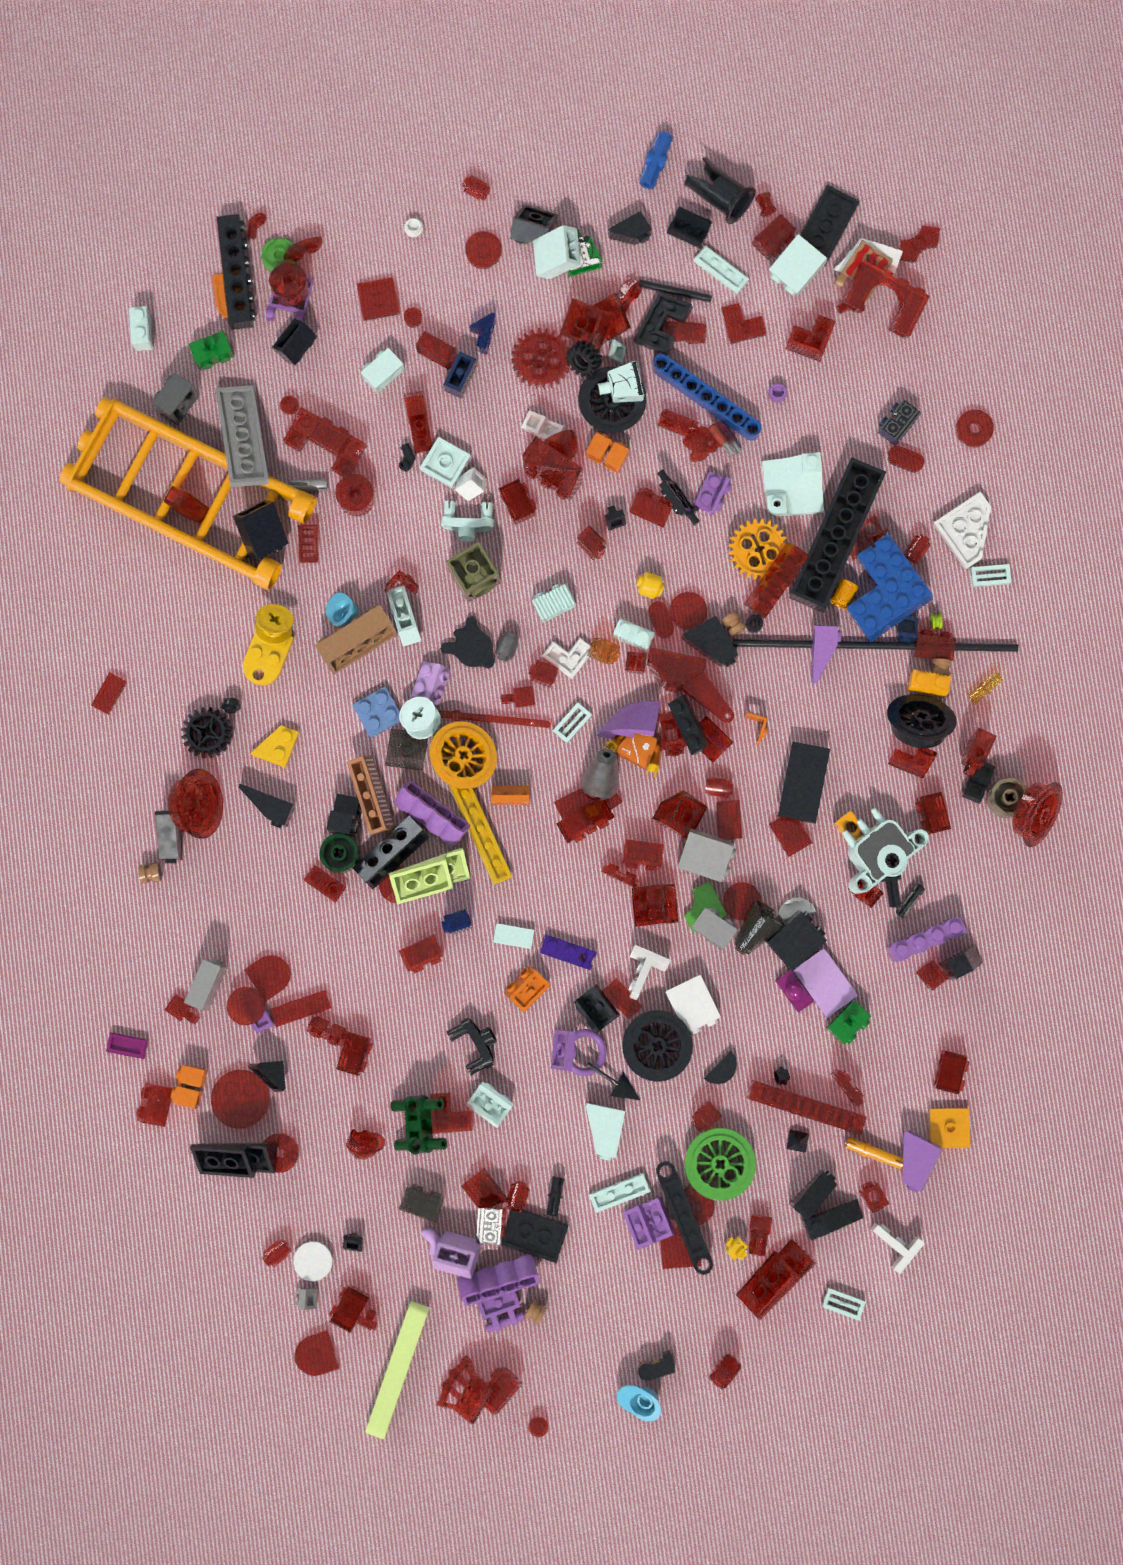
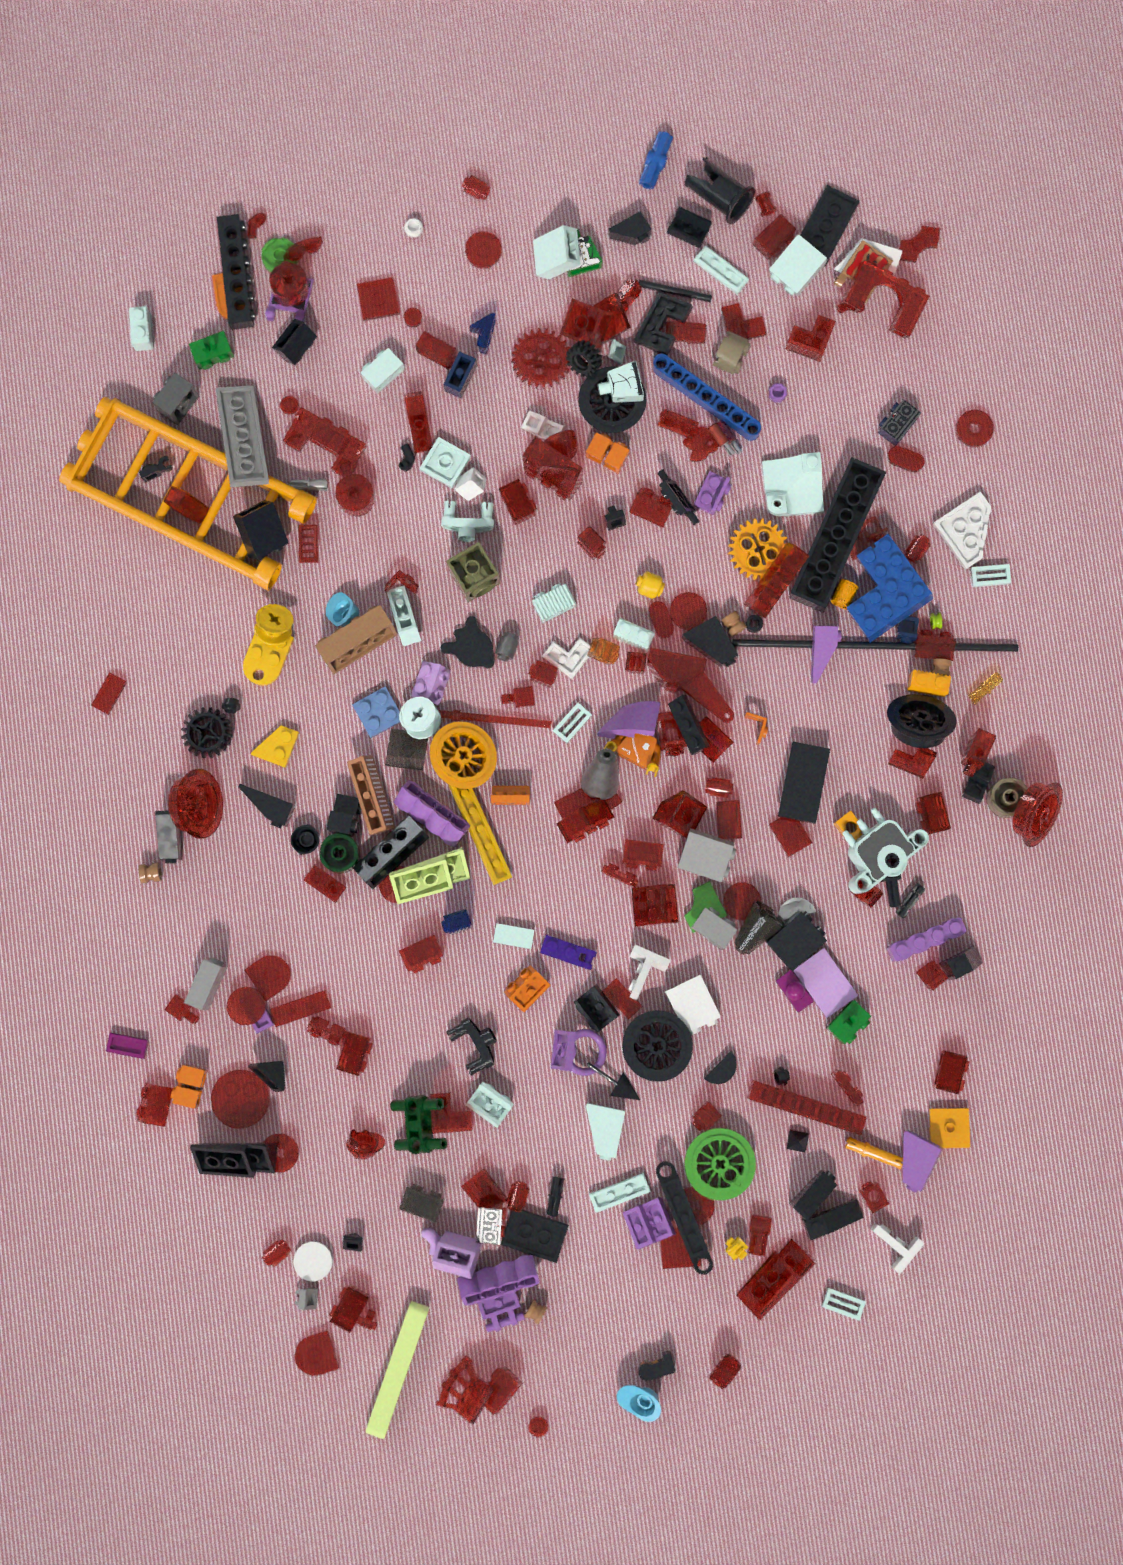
black slope [510,204,558,244] -> none
none -> black plate [138,456,173,483]
none -> black hat [291,824,320,856]
none -> dark tan brick [713,331,751,375]

